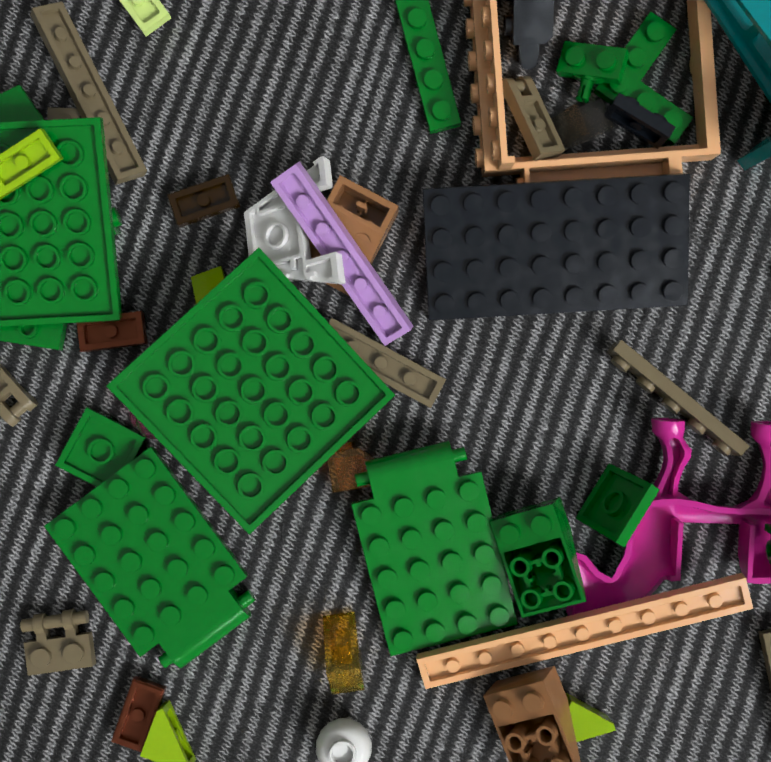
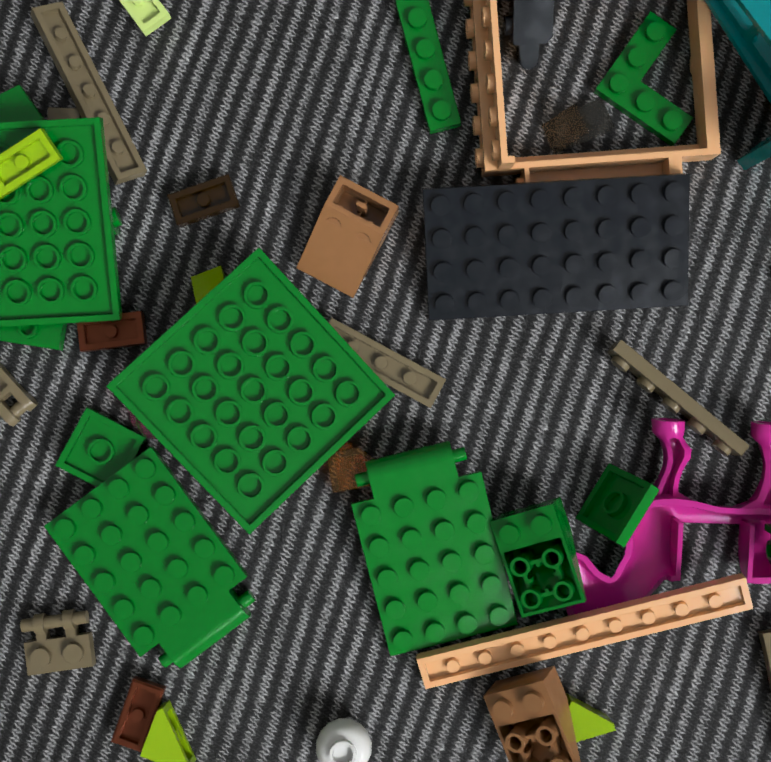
white wing [244,156,346,284] -> none
lavender plate [270,161,413,346] -> none
clear yellow slope [322,611,365,695] -> none
dark tan plate [502,76,565,161] -> none
green plate [556,41,629,103] -> none
black plate [603,93,675,149] -> none

